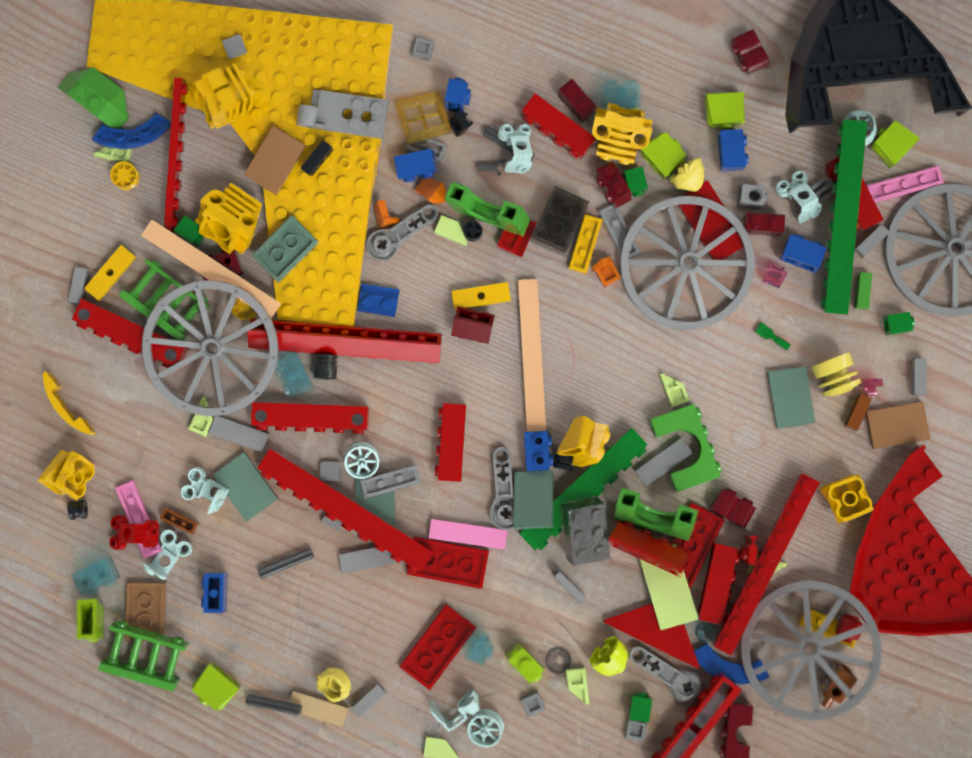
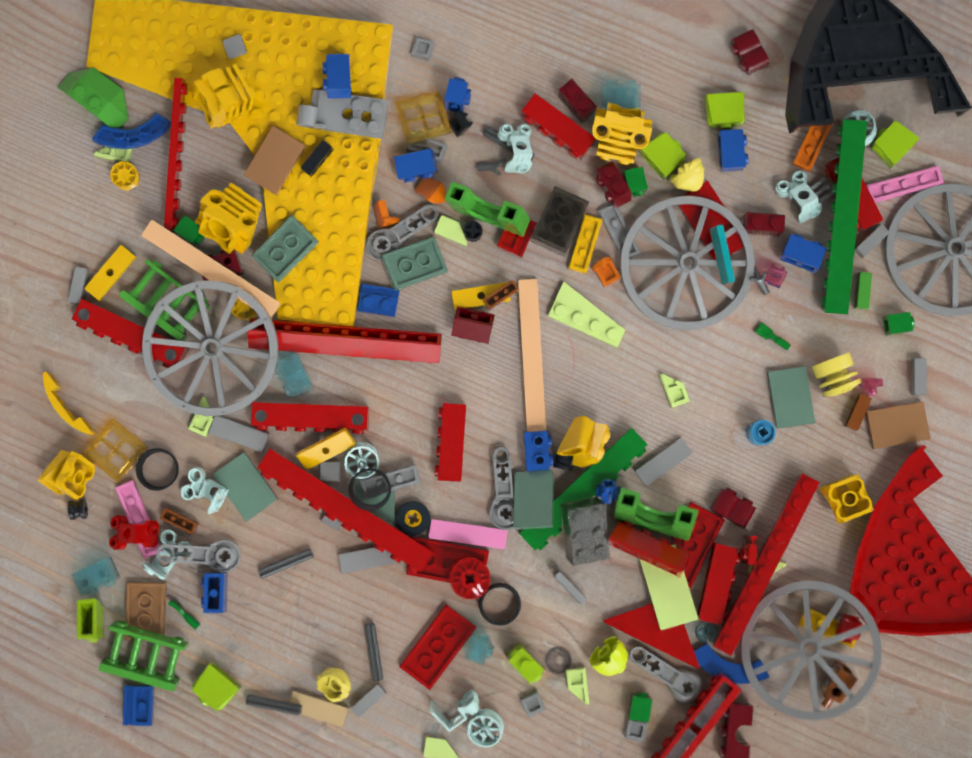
pearl dark grey piece [313,354,338,380] -> none
bright green arch [649,404,722,492] -> none
light grey brick [738,184,768,209] -> none
none -> clear yellow piece [82,418,148,483]
none -> blue plate [123,685,154,726]
none -> black tyre [136,448,179,491]
none -> light grey beam [156,540,241,573]
none -> green piece [168,599,200,630]
none -> yellow tile [296,428,356,470]
none -> blue brick [322,54,351,98]
none -> black tyre [348,468,391,511]
none -> dark grey axle [365,623,383,681]
none -> sand green tile [381,236,448,291]
none -> black bush [396,501,431,536]
none -> red wheel [449,557,491,600]
none -> black tyre [479,583,521,626]
none -> dark orange piece [483,280,519,311]
none -> yellowish green wing [548,282,625,348]
none -> blue gear [596,479,621,504]
none -> teal tile [710,225,735,285]
none -> dark azure wheel [746,420,776,446]
none -> dark grey bar [749,266,770,295]
none -> orange plate [792,122,834,172]

